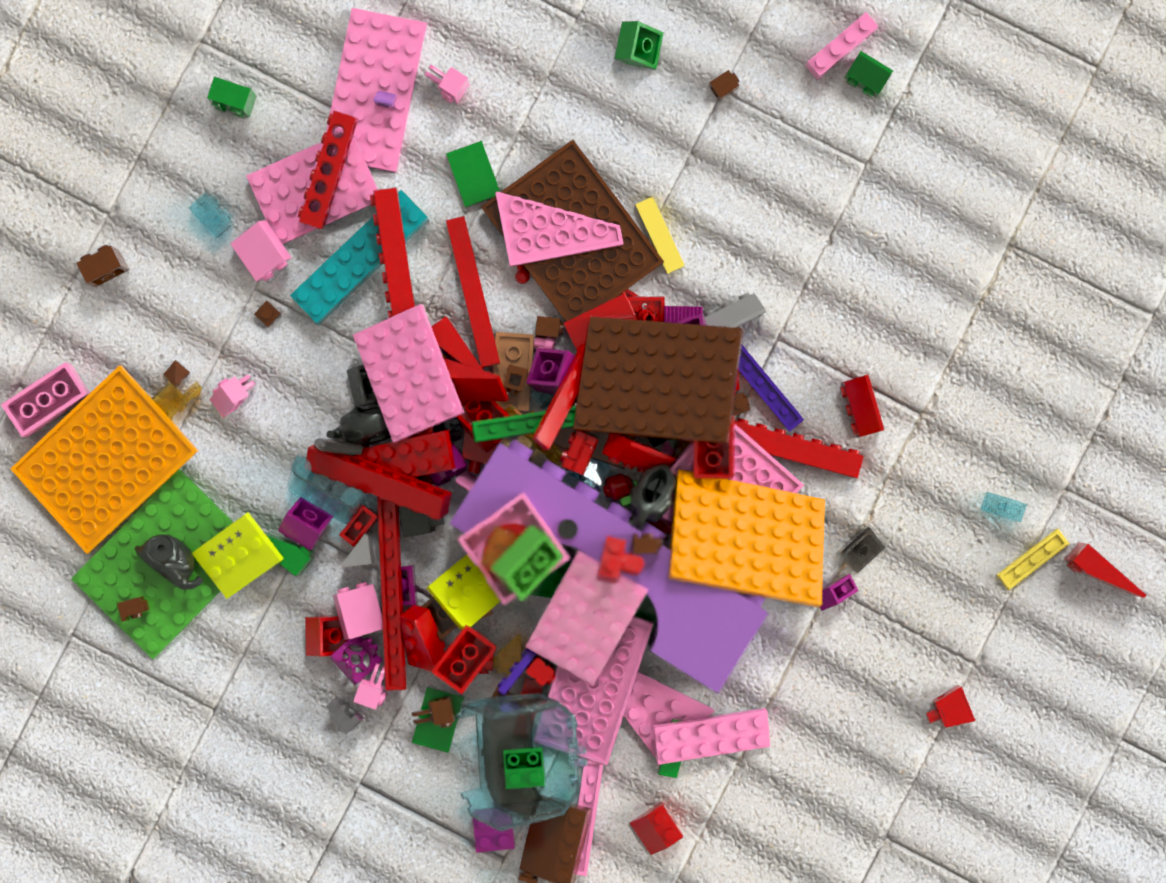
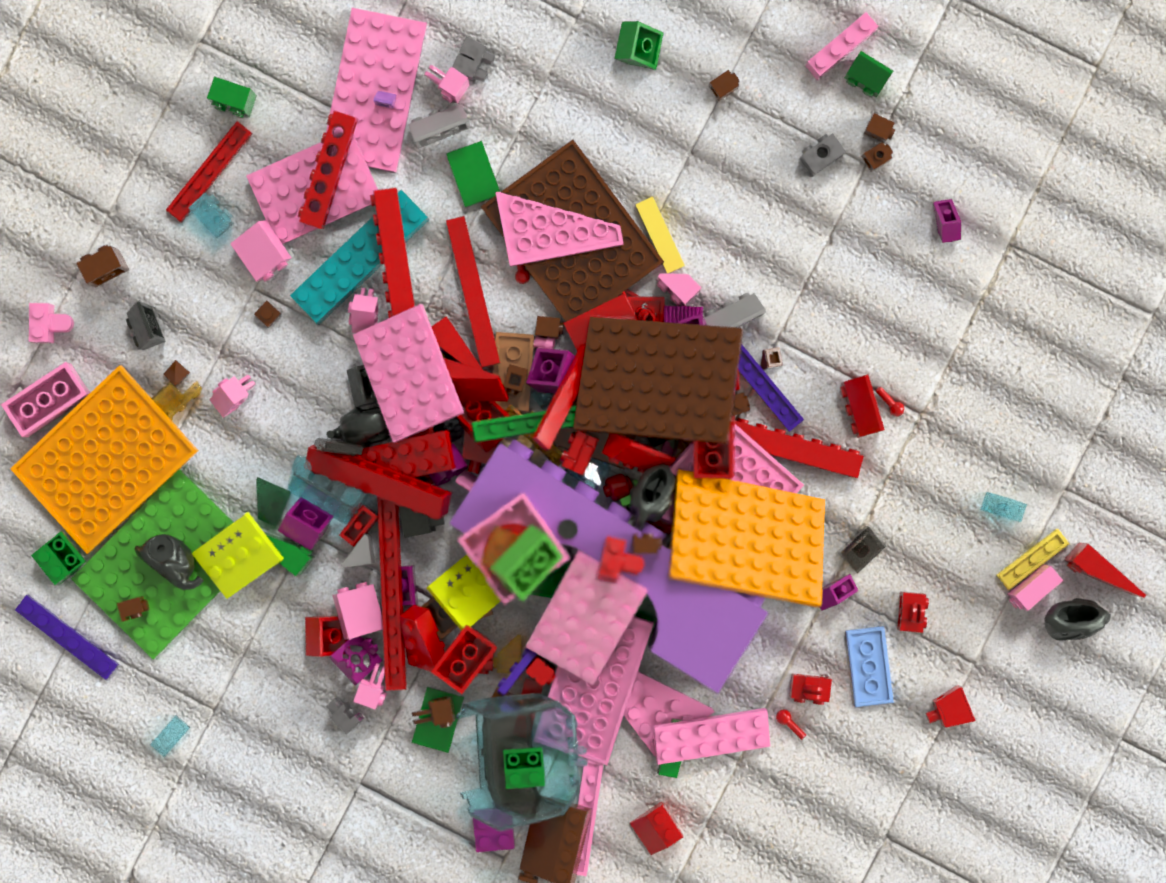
none -> dark purple plate [15,595,119,680]
none -> bright pink brick [29,303,74,343]
none -> green slope [31,531,86,585]
none -> pearl dark grey slope [126,301,166,350]
none -> clear light blue tile [150,715,191,757]
none -> red tile [166,121,253,223]
none -> clear green wing [256,477,292,527]
none -> bright pink brick [348,287,378,333]
none -> light grey slope [408,103,471,149]
none -> flat silver hips [452,36,495,82]
none -> bright pink slope [657,274,701,306]
none -> reddish brown slope [760,347,783,370]
none -> red bar [776,709,807,740]
none -> red brick [789,673,832,705]
none -> flat silver brick [800,133,846,177]
none -> light blue tile [845,626,894,707]
none -> reddish brown brick [861,142,893,172]
none -> reddish brown brick [864,113,896,143]
none -> red bar [875,386,905,417]
none -> red brick [897,591,929,633]
none -> magenta slope [933,199,961,243]
none -> bright pink brick [1008,564,1063,611]
none -> pearl dark grey piece [1044,598,1111,641]

